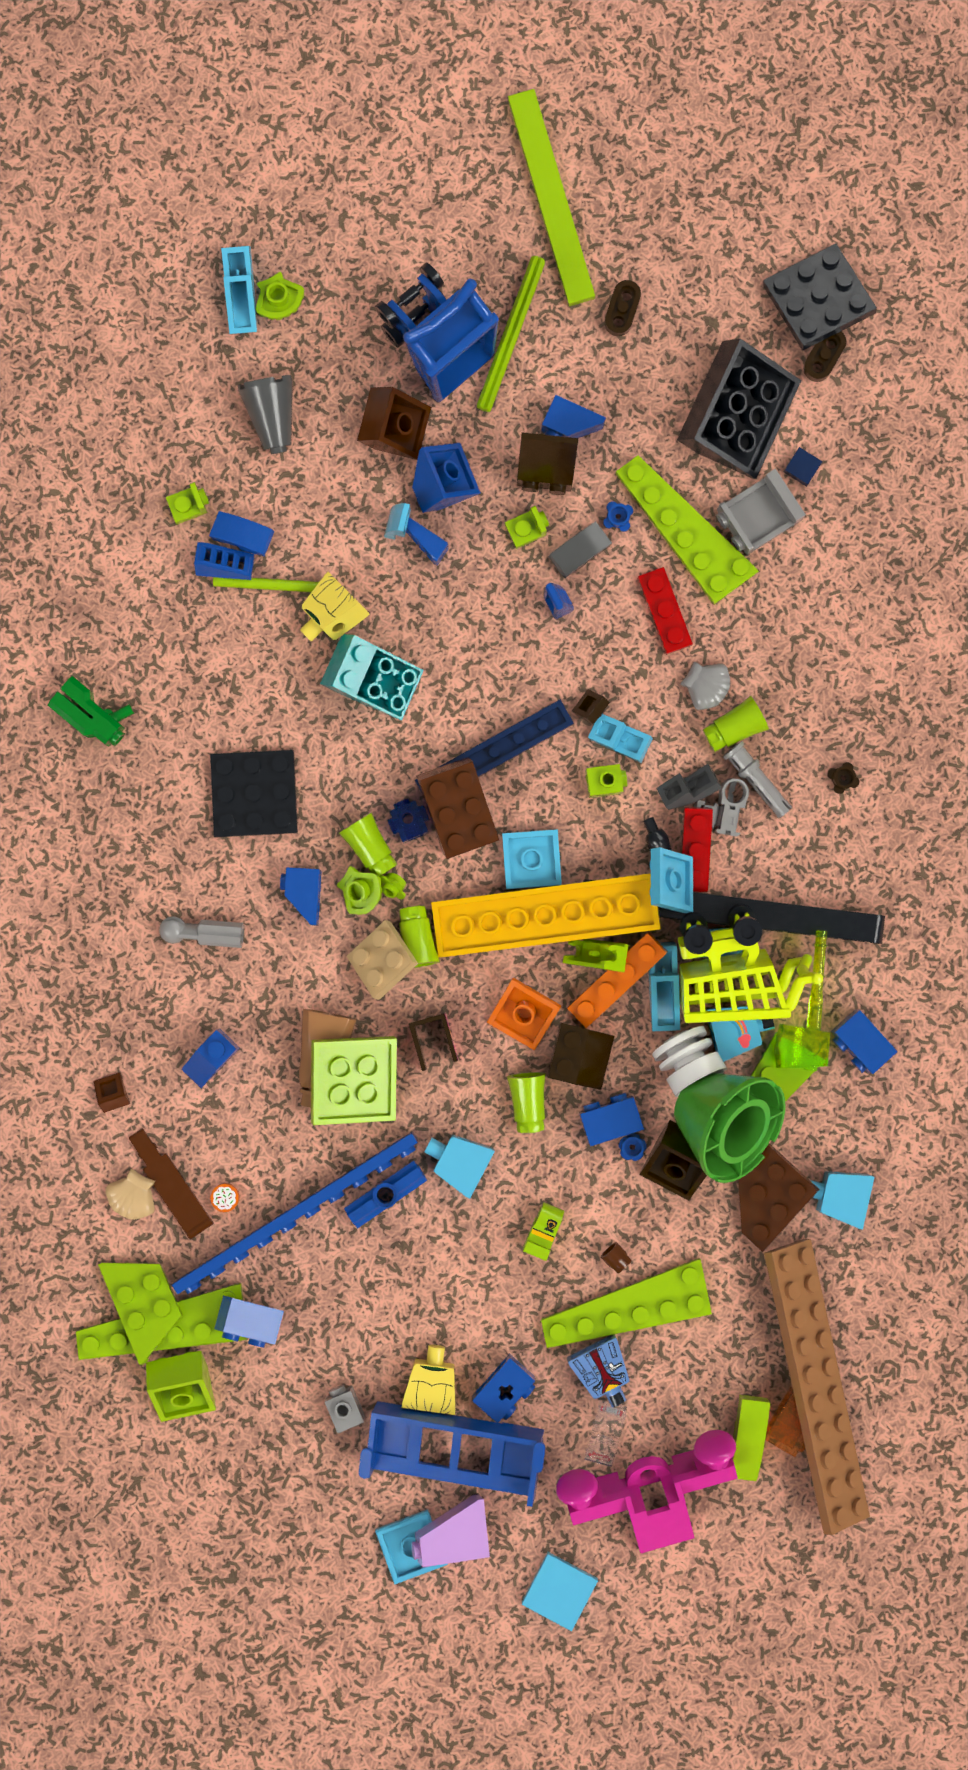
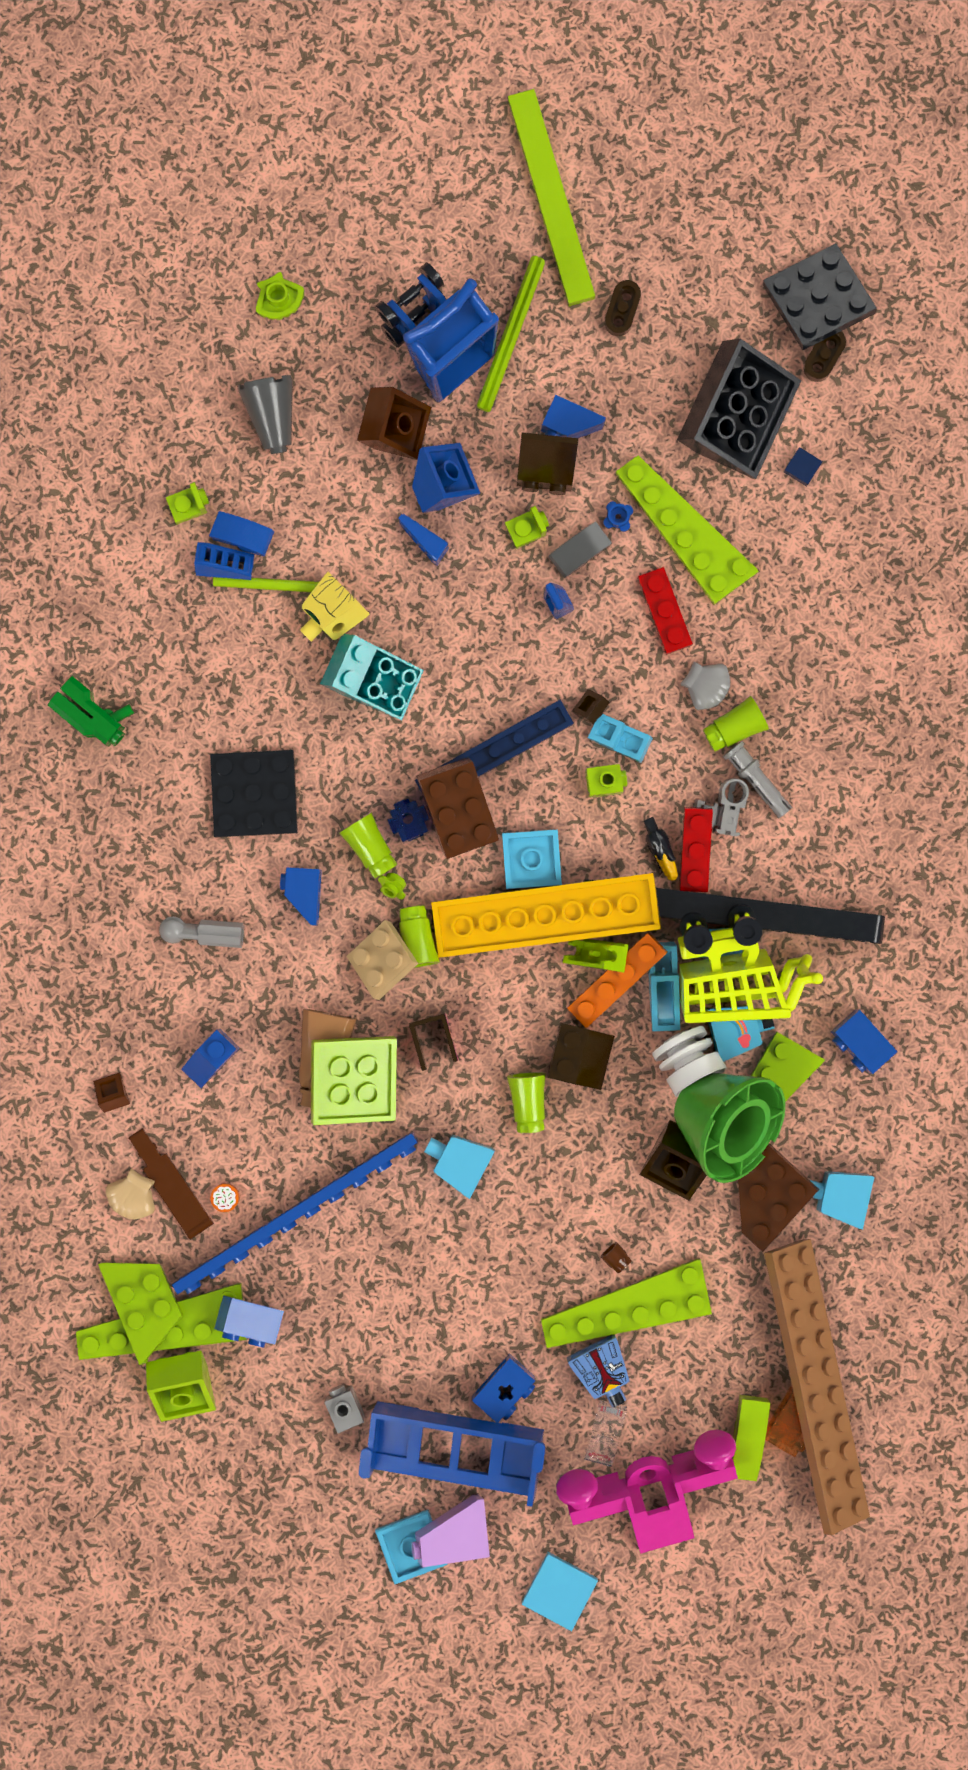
medium azure slope [221,246,257,334] -> none
lime animal [337,866,382,915] -> none
blue piece [344,1160,428,1229] -> none
medium azure slope [384,503,411,540] -> none
light yellow torso [401,1345,456,1415] -> none
orange slope [487,978,561,1051] -> none
lime leg [523,1202,564,1261] -> none
blue brick [579,1093,644,1147] -> none
blue plate [619,1133,646,1161] -> none
medium azure plate [649,847,693,913] -> none
dark grey slope [657,764,722,810] -> none
light grey panel [716,468,806,556] -> none
clear neon green piece [775,930,830,1071] -> none
dark brown plate [827,762,860,794] -> none

